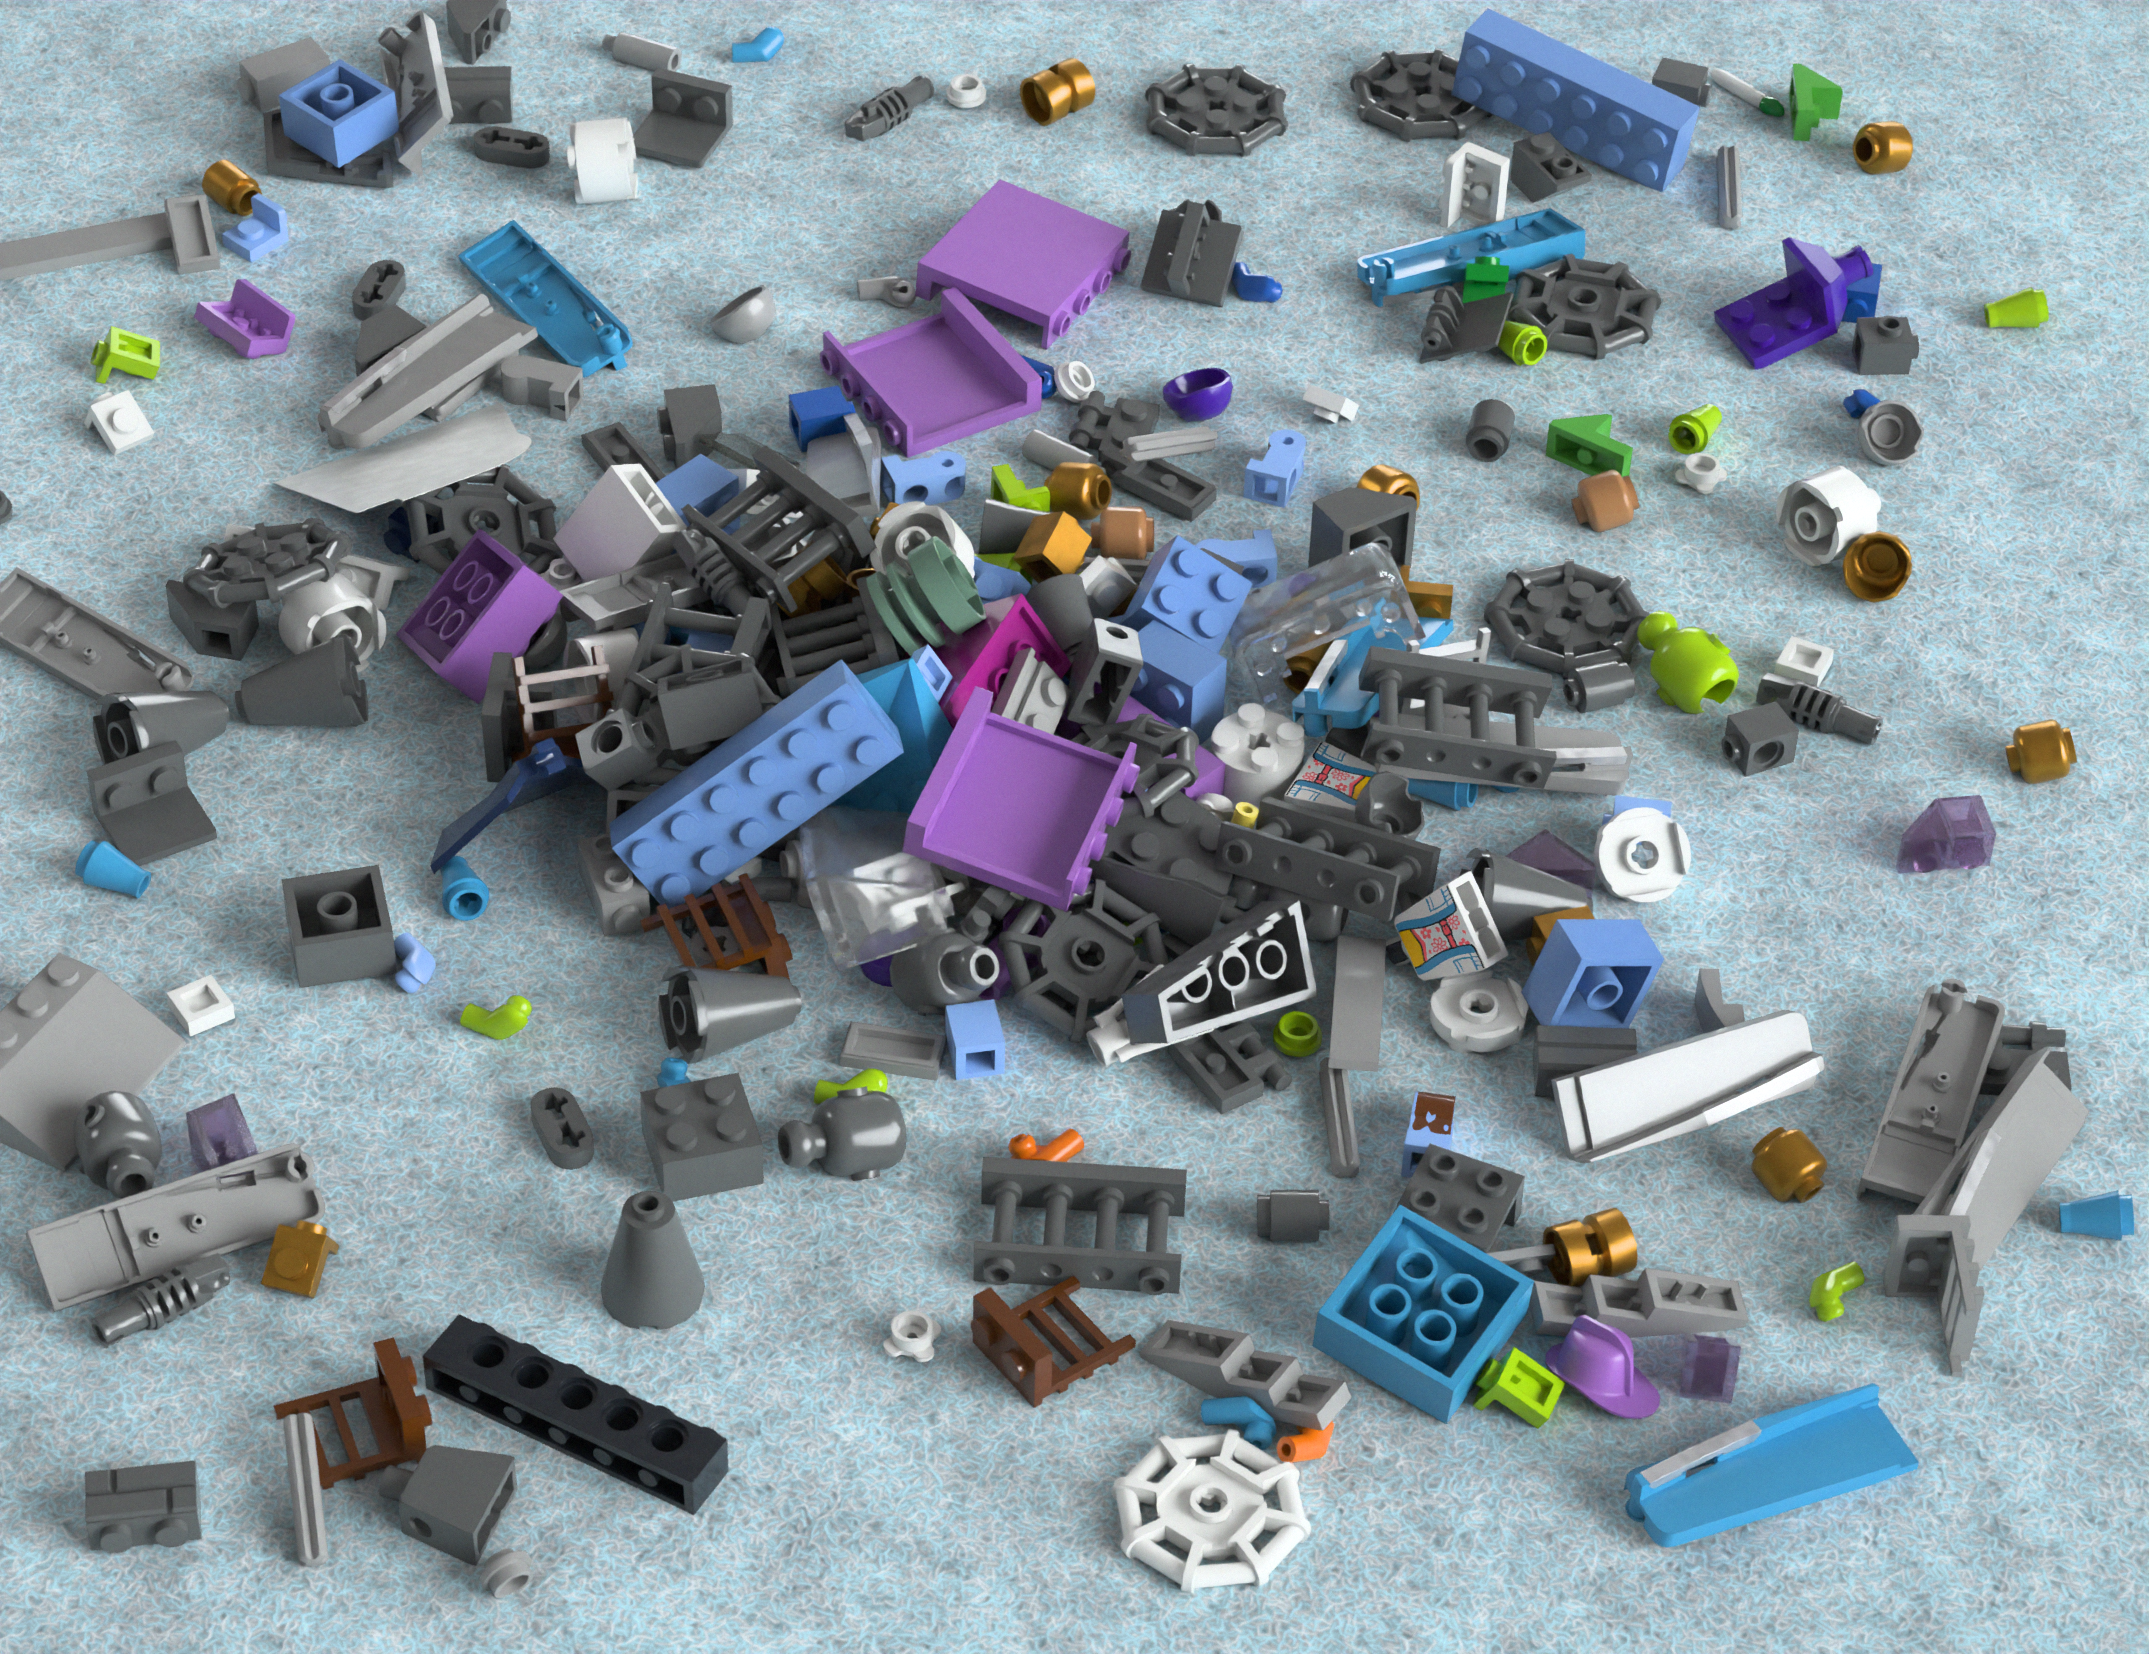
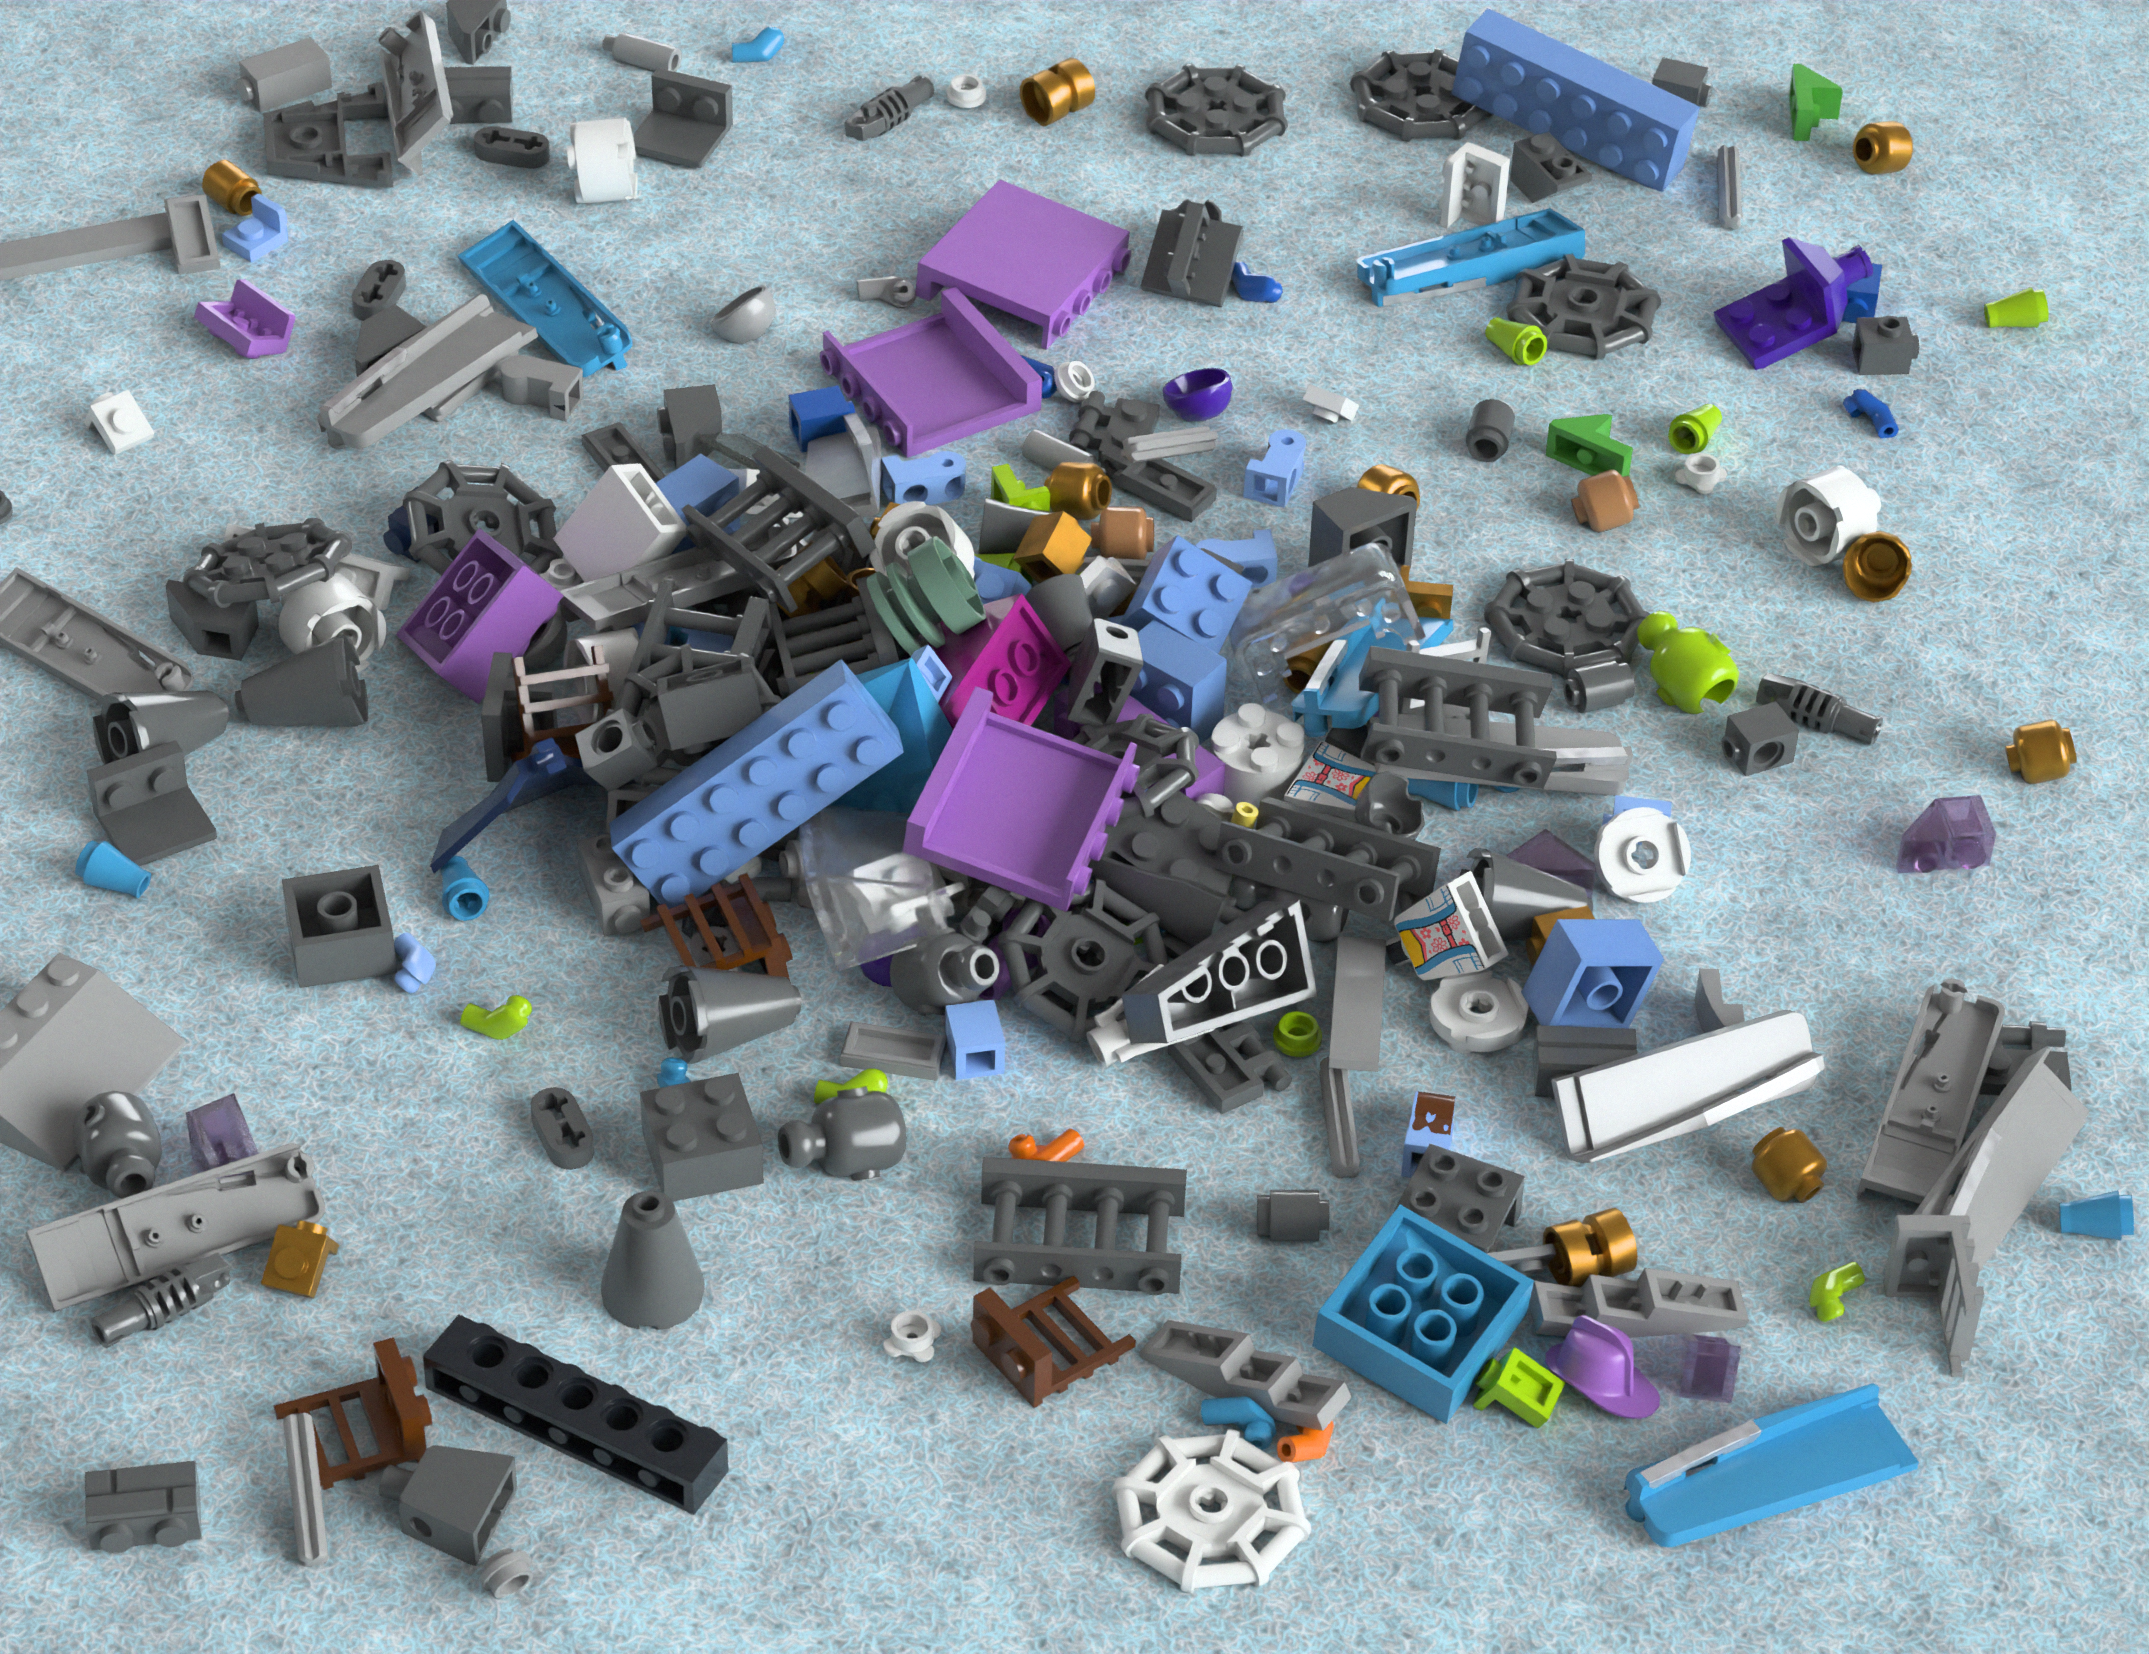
lime bracket [91,326,160,384] -> none
white plate [166,975,235,1037] -> none
white sticker [274,402,532,513] -> none
medium blue brick [278,59,400,168] -> none
dark grey hinge [672,529,754,617] -> none
light grey plate [991,647,1072,734] -> none
dark grey hinge [1419,285,1514,364] -> none
green bracket [1462,257,1509,303] -> none
white piece [1711,69,1785,117] -> none
white plate [1774,636,1834,687] -> none
light grey hair [1857,400,1924,466] -> none

